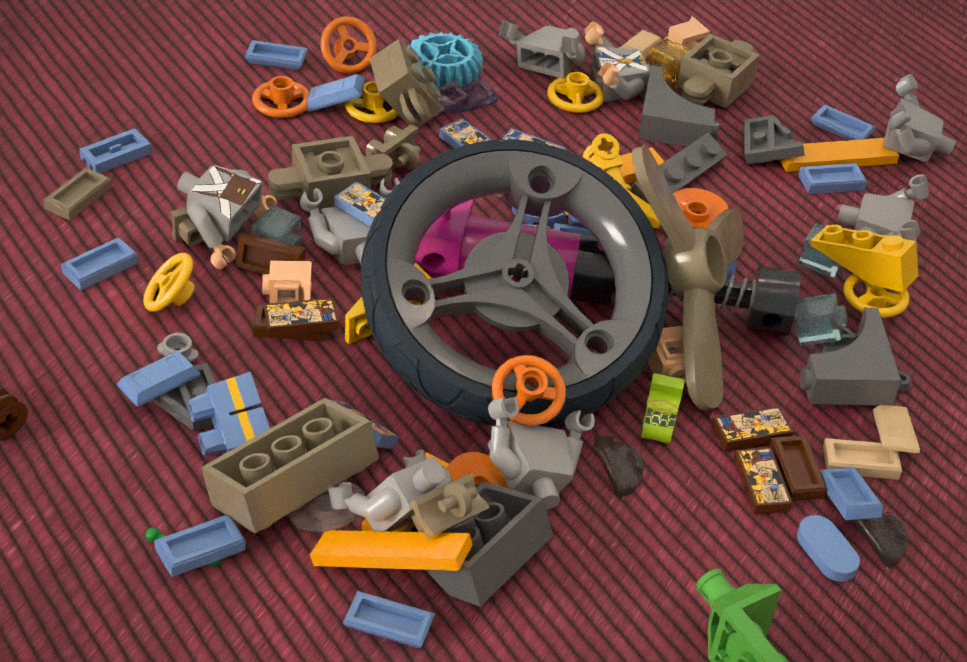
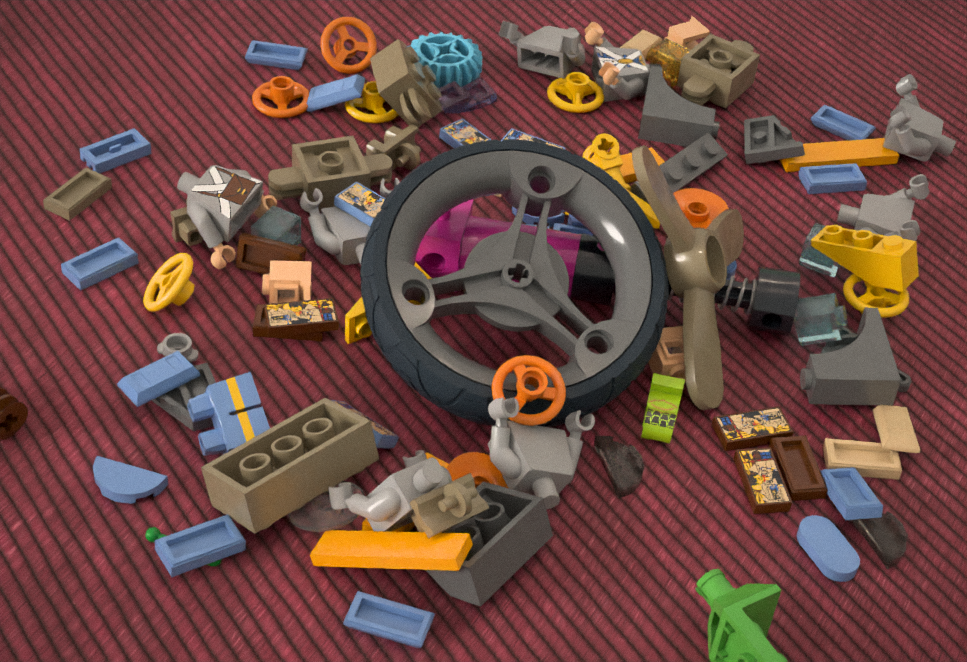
none -> medium blue tile [93,456,168,504]

